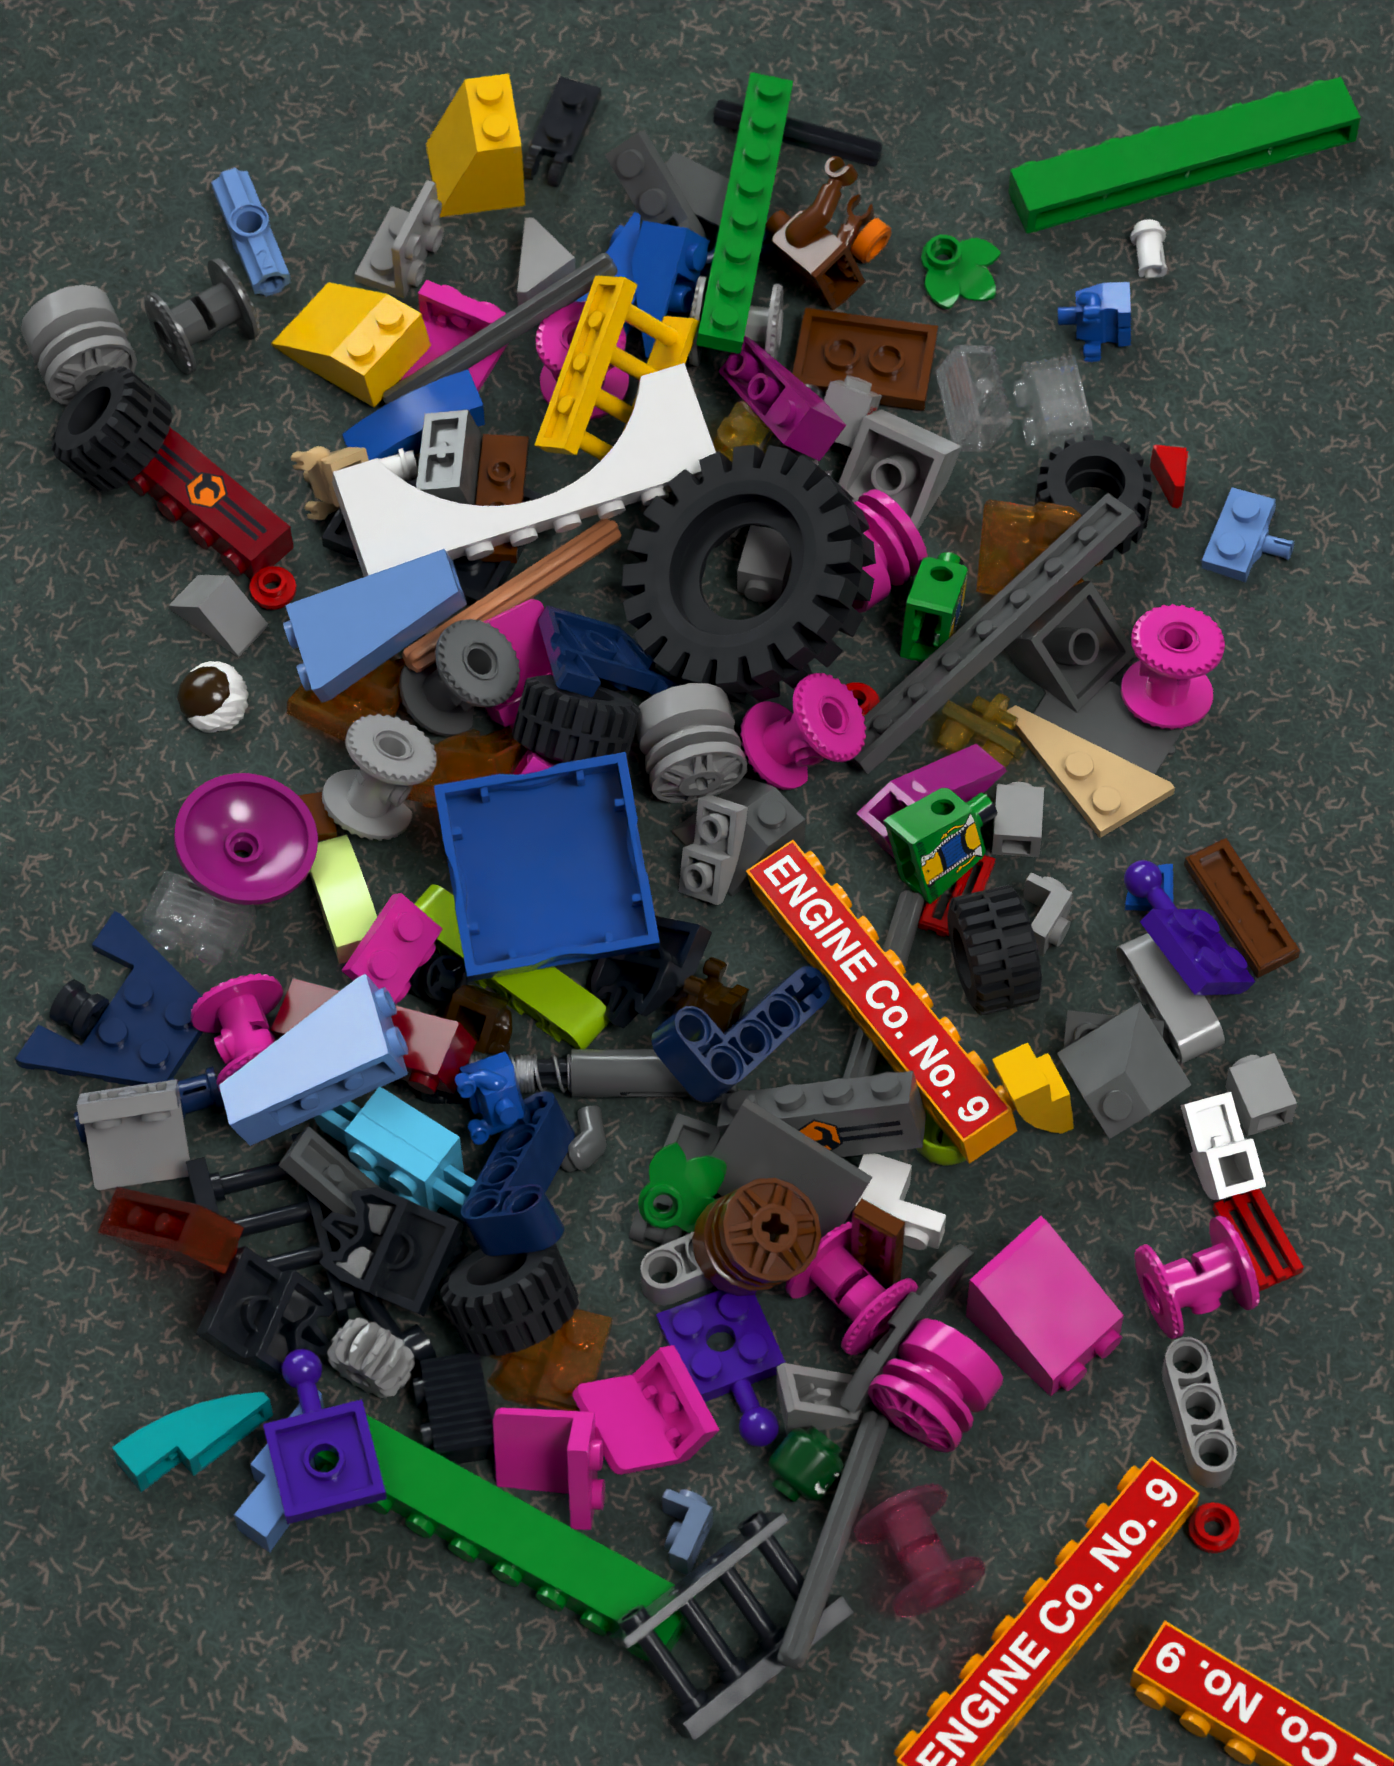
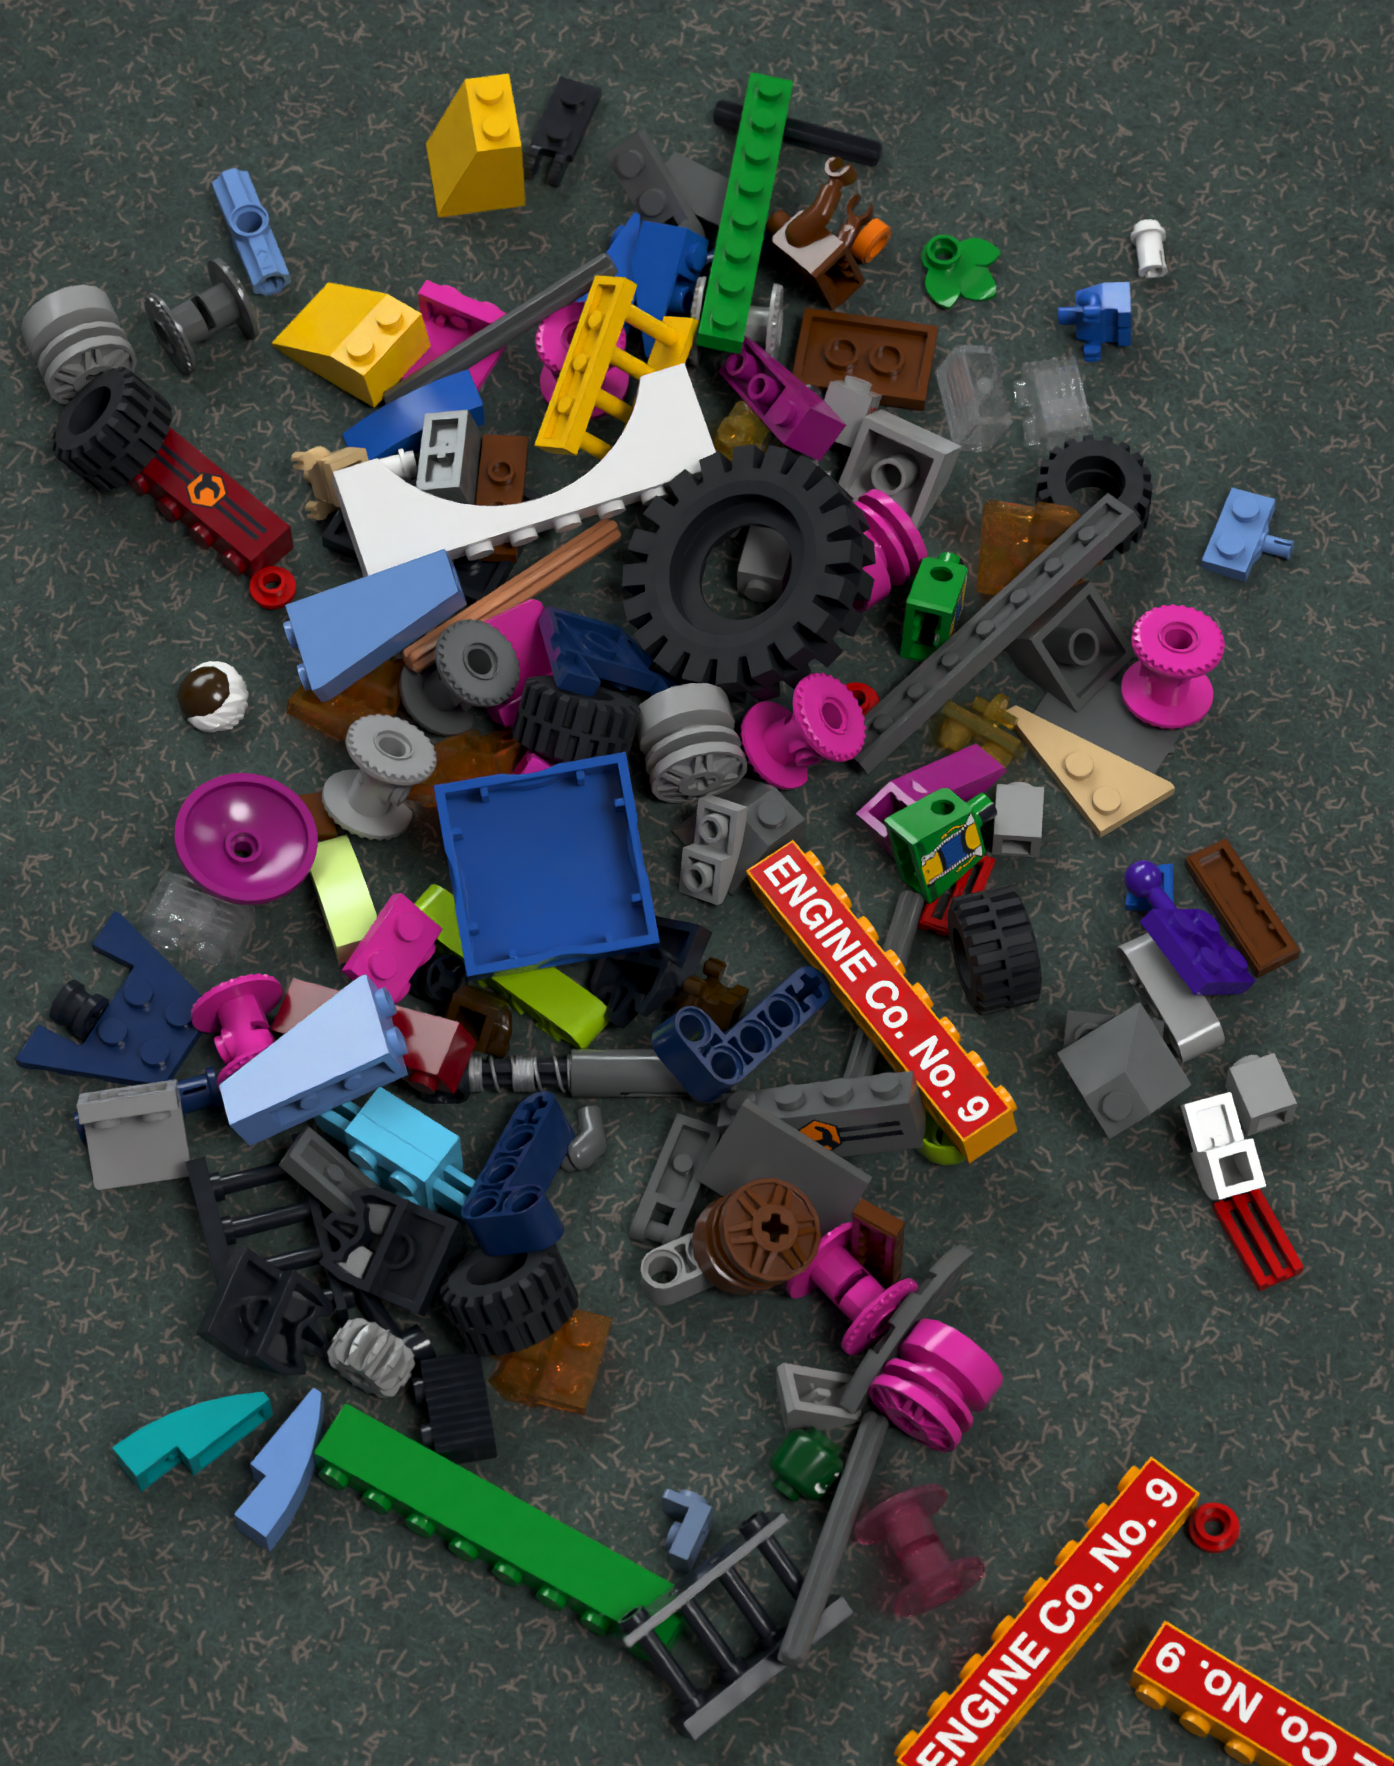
clear red brick [98,1187,244,1274] -> none
light grey slope [168,575,268,657] -> none
dark purple plate [263,1349,387,1524] -> none
light grey bracket [355,180,444,298] -> none
blue piece [455,1051,525,1145] -> none
dark pink bracket [493,1408,605,1530] -> none
light grey slope [517,218,575,306] -> none
dark pink bracket [573,1345,719,1475] -> none
green plate [638,1142,727,1233] -> none
dark purple plate [656,1290,786,1447] -> none
white brick [852,1153,946,1250] -> none
dark pink slope [966,1216,1124,1397] -> none
yellow slope [992,1043,1074,1134] -> none
green brick [1008,77,1361,234] -> none
light grey bracket [1023,873,1072,956] -> none
dark pink hose [1134,1216,1260,1339] -> none
red slope [1150,445,1188,508] -> none
light grey beam [1162,1337,1237,1488] -> none

